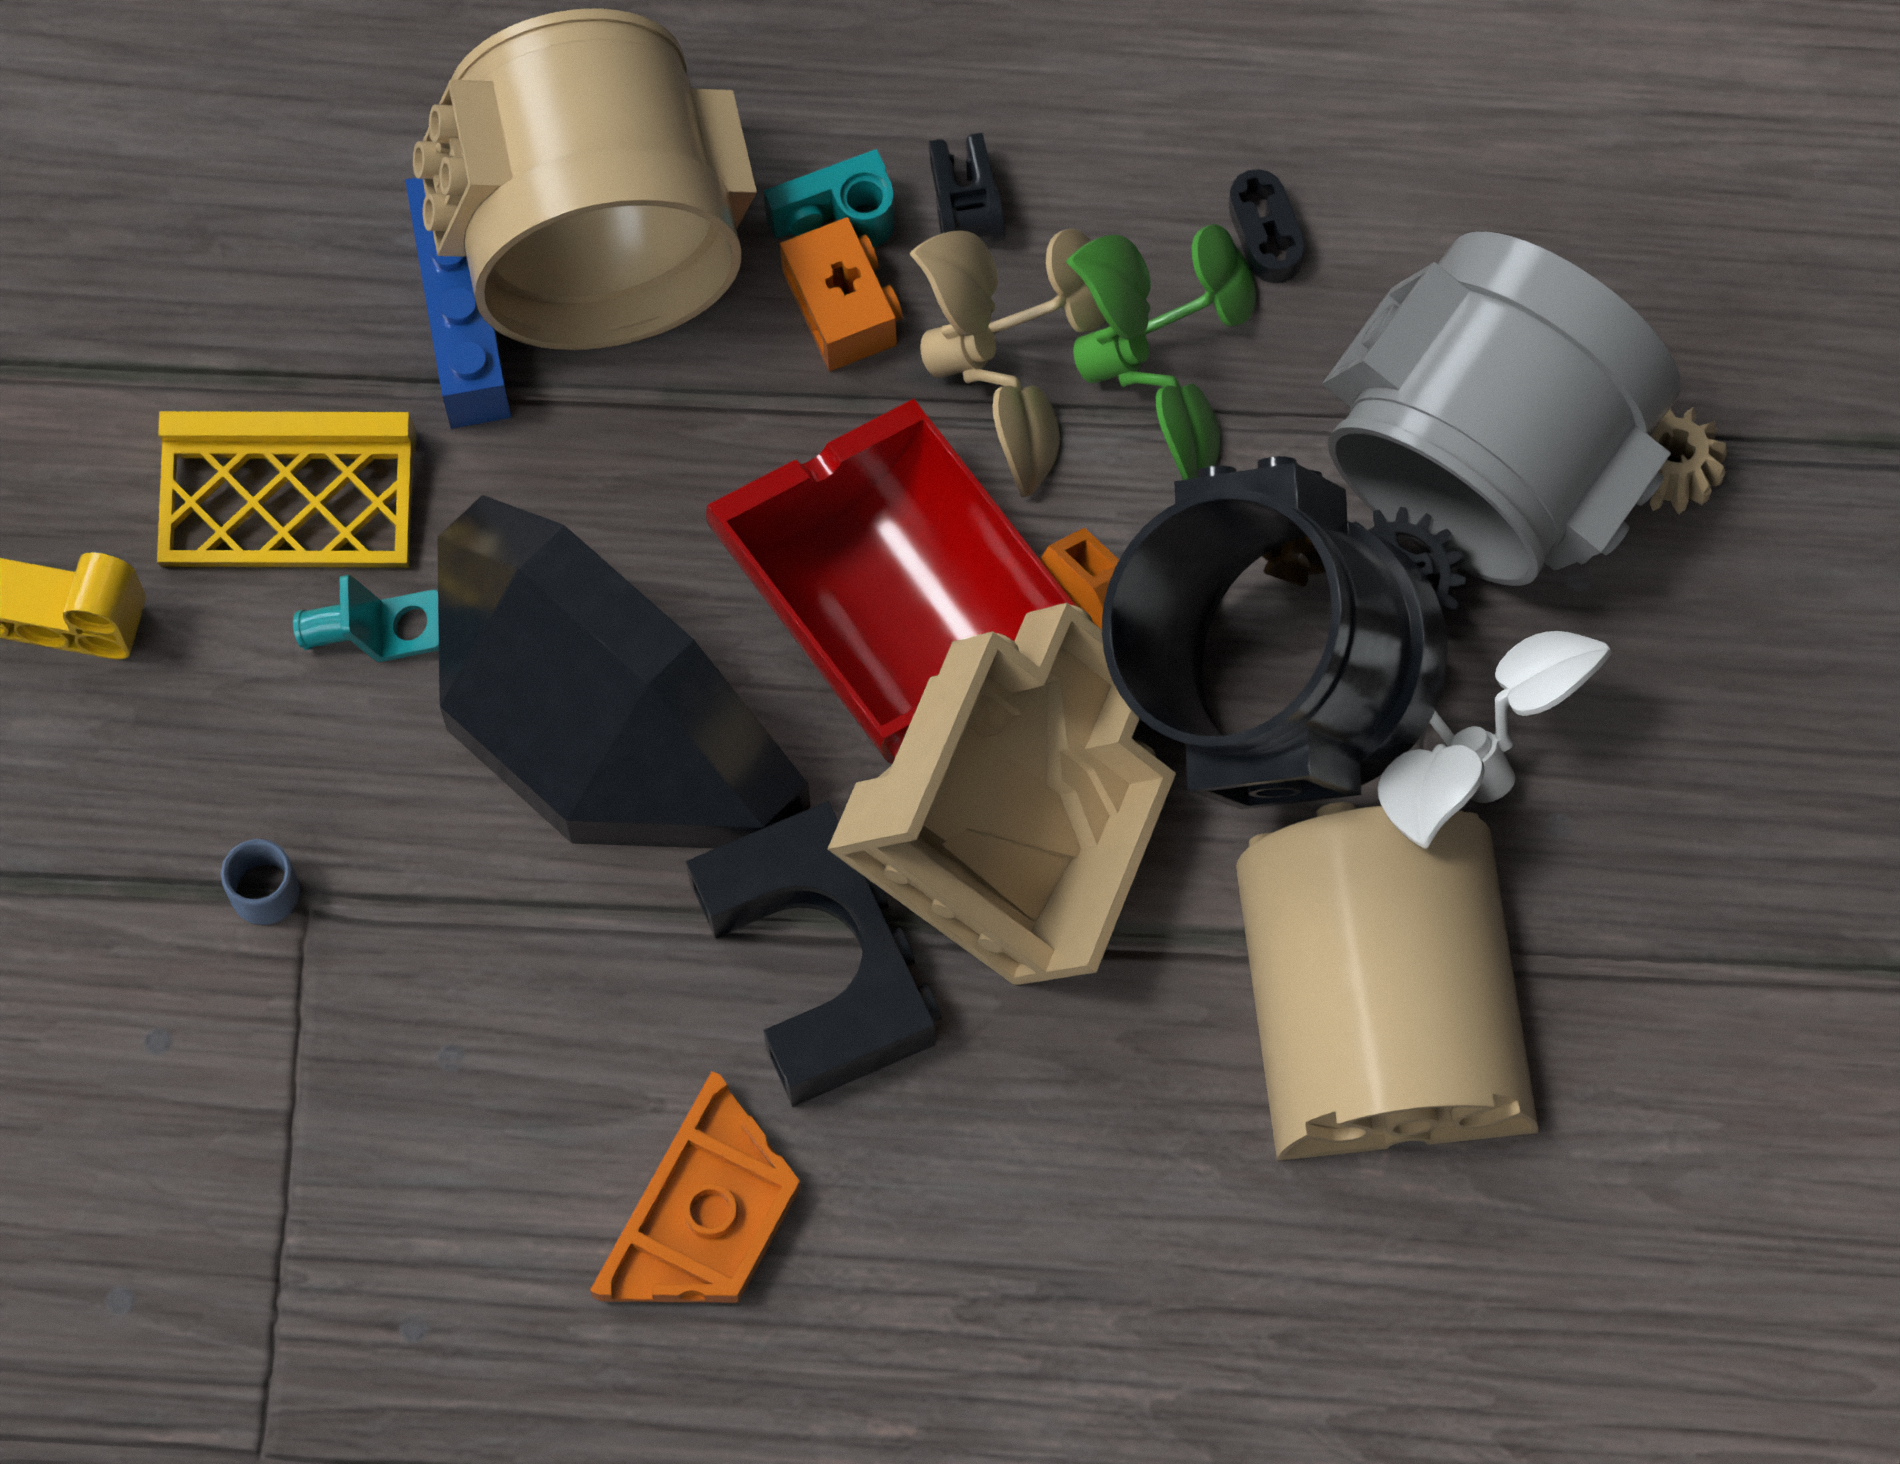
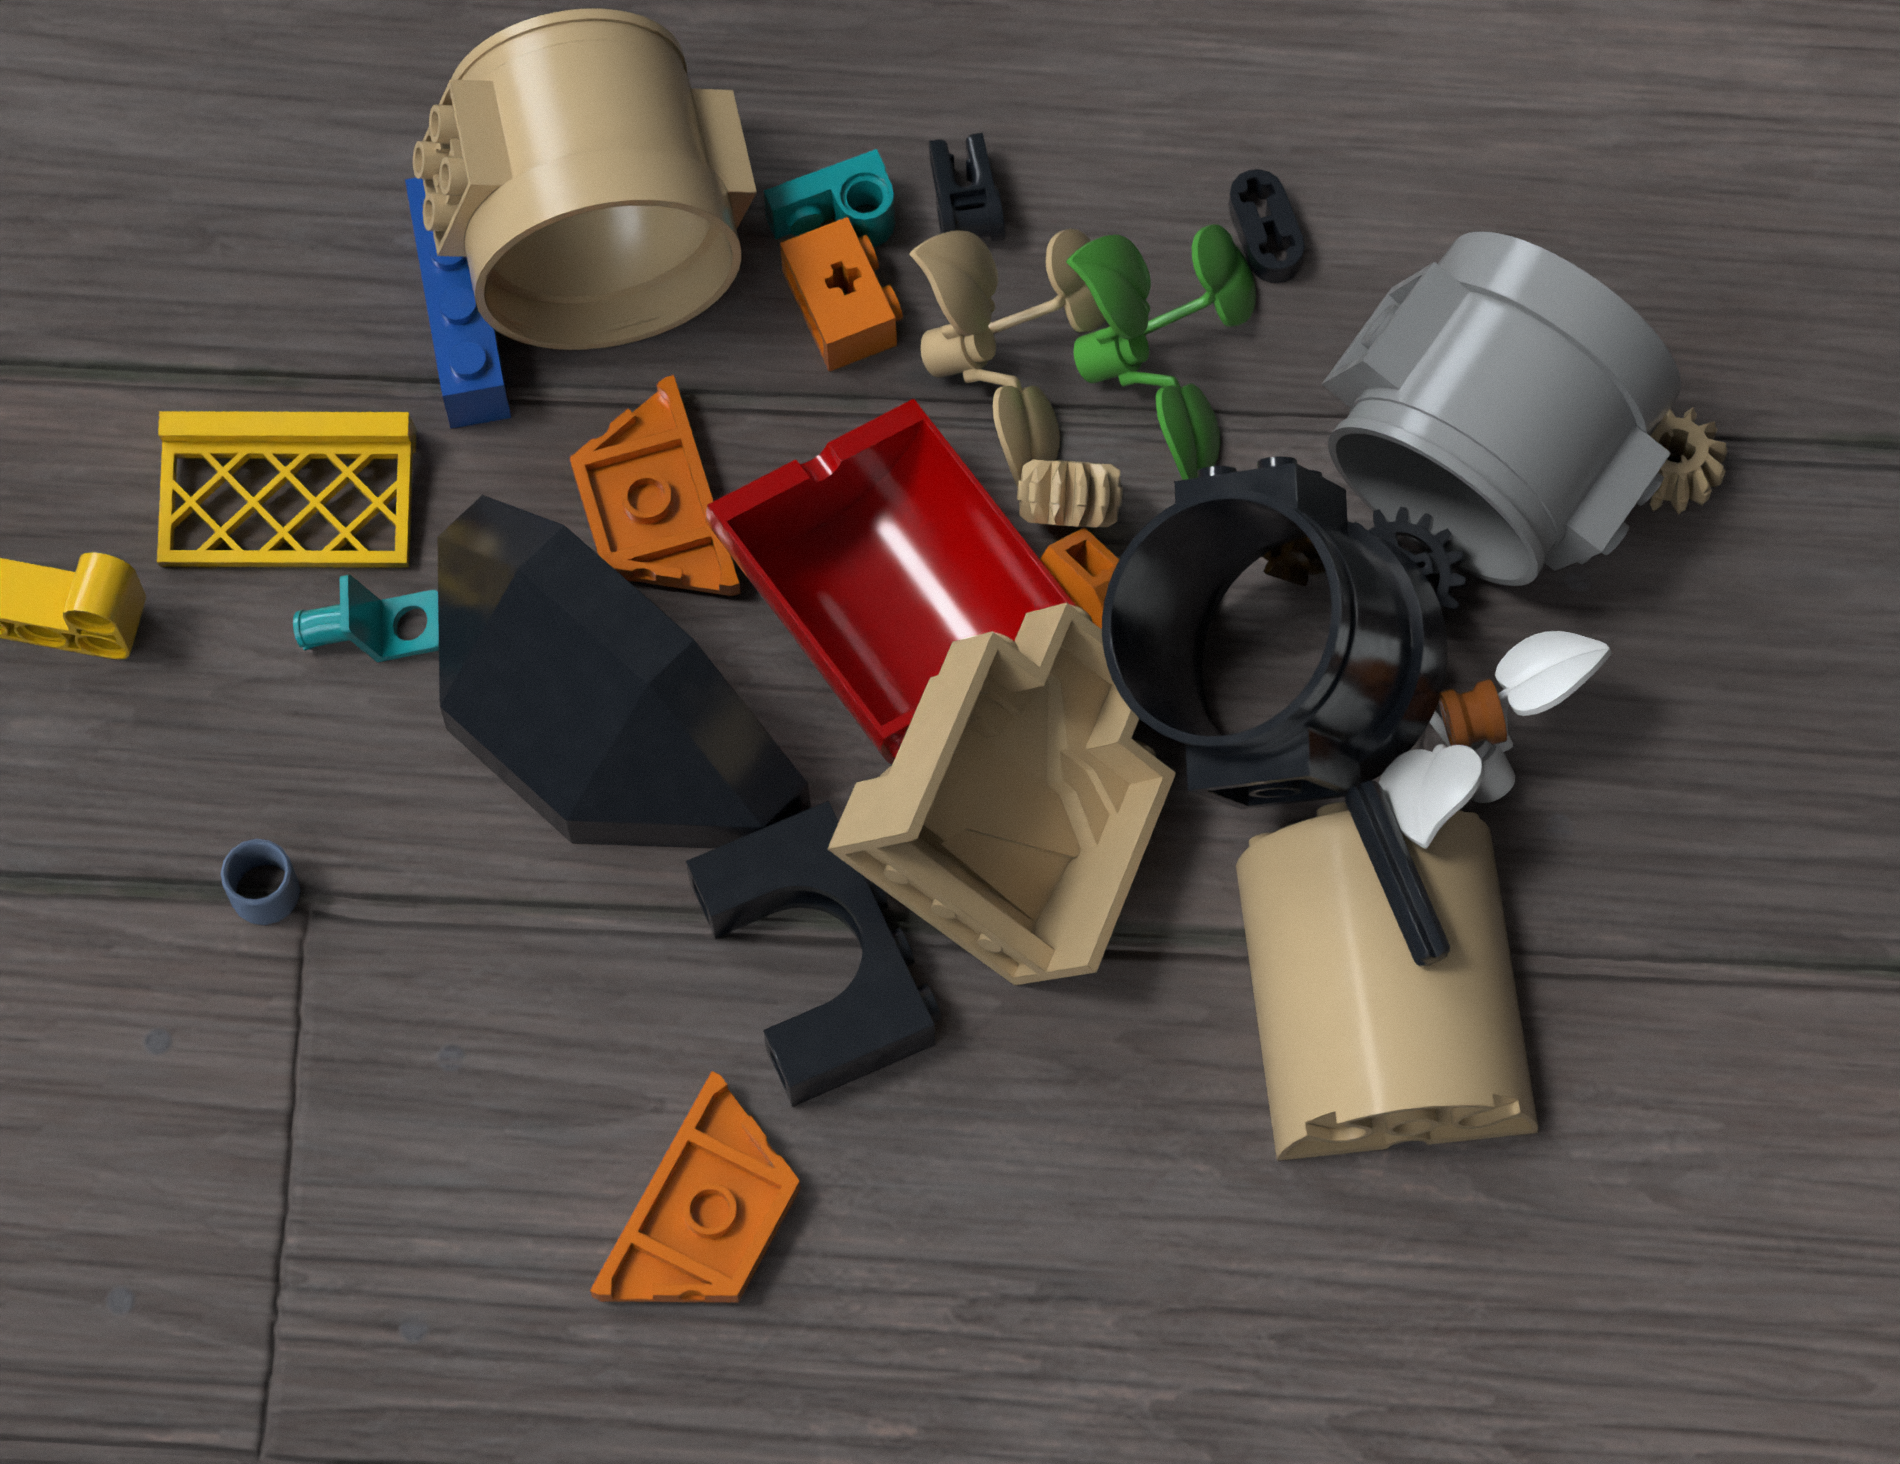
none -> orange wing [569,375,741,596]
none -> tan gear [1017,459,1123,528]
none -> black axle [1345,780,1450,967]
none -> dark orange wheel [1439,679,1507,748]

